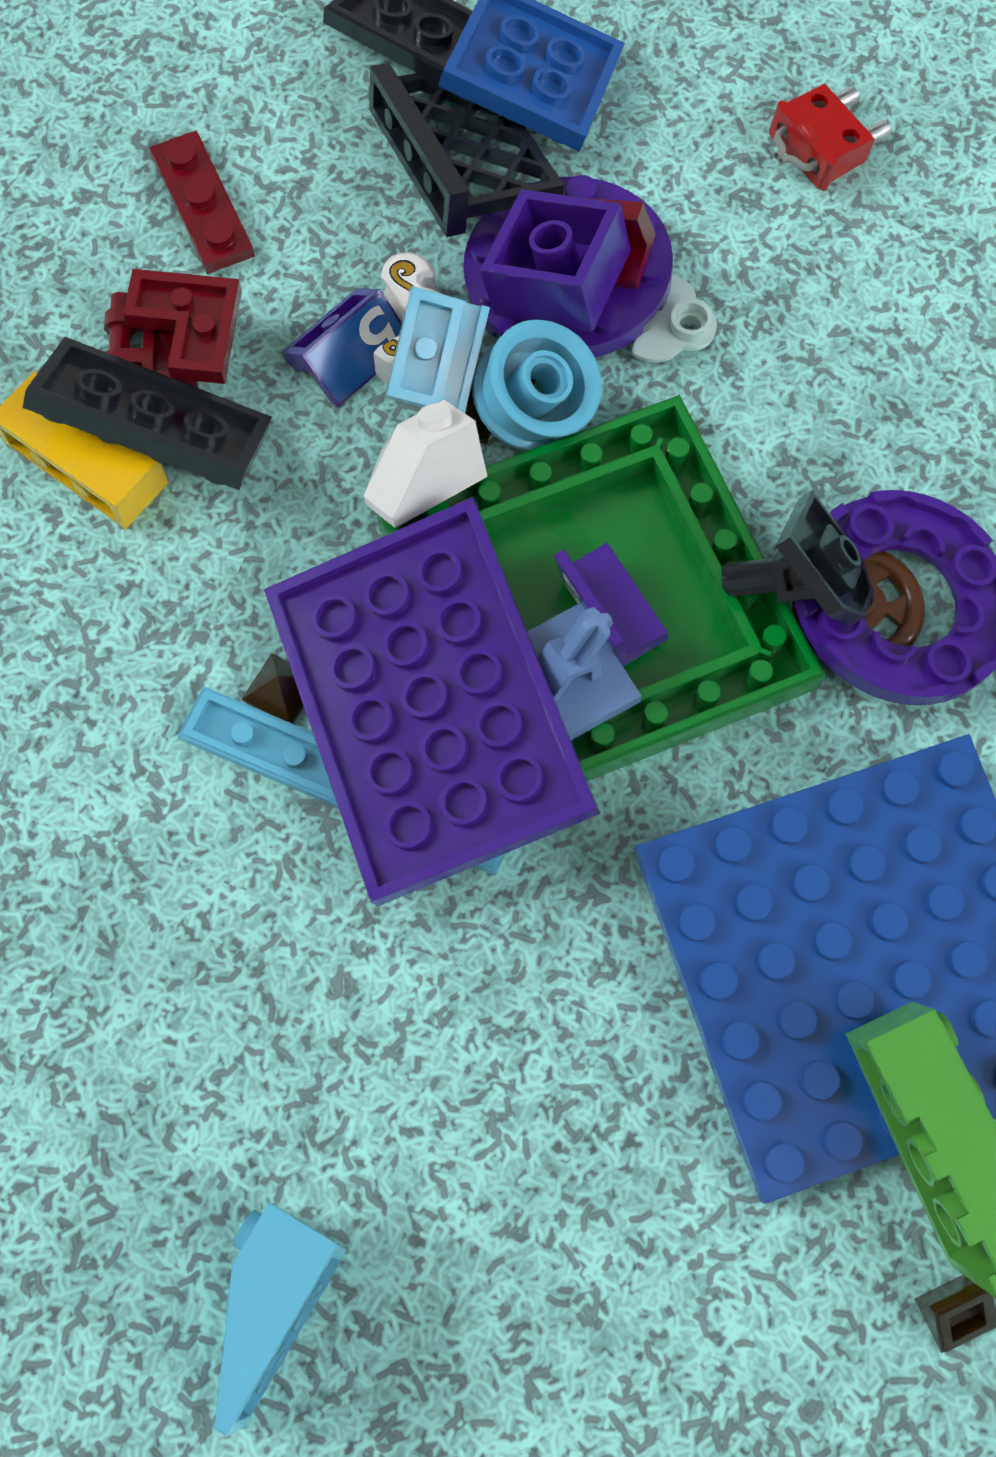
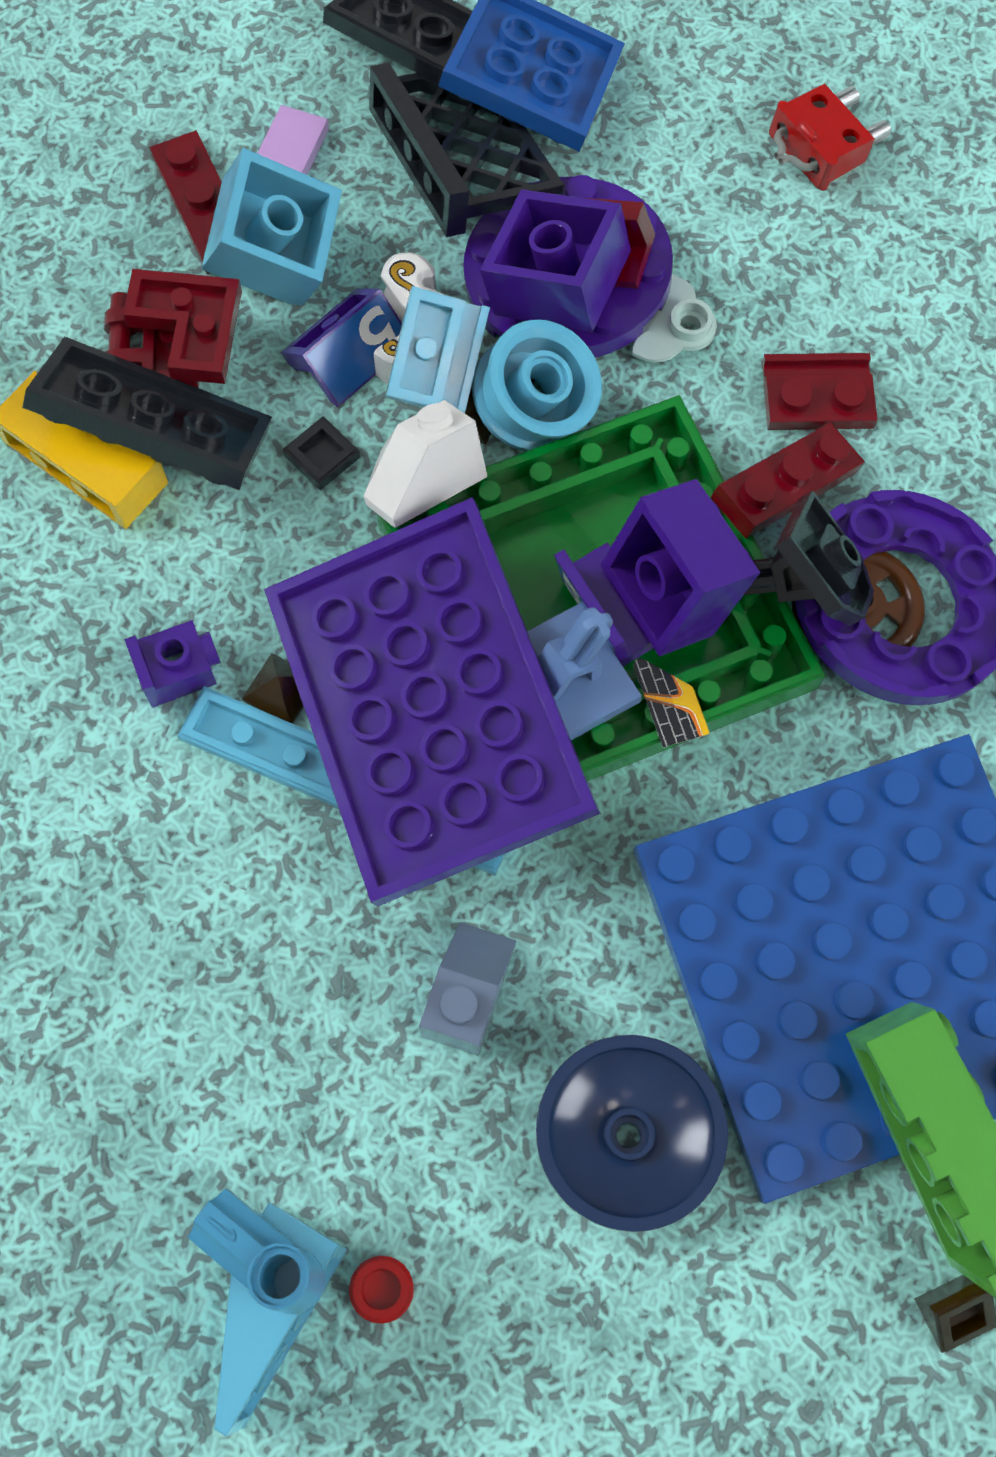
none -> dark purple brick [124,620,221,708]
none -> dark azure piece [187,1189,325,1314]
none -> medium azure brick [201,148,342,306]
none -> lavender tile [257,105,329,175]
none -> black tile [283,416,360,490]
none -> red tile [349,1256,414,1324]
none -> sand blue slope [419,922,517,1056]
none -> dark blue dish [536,1035,728,1232]
none -> dark purple brick [600,479,760,657]
none -> sticker [634,659,710,747]
none -> dark red plate [711,422,865,539]
none -> dark red plate [762,353,878,430]

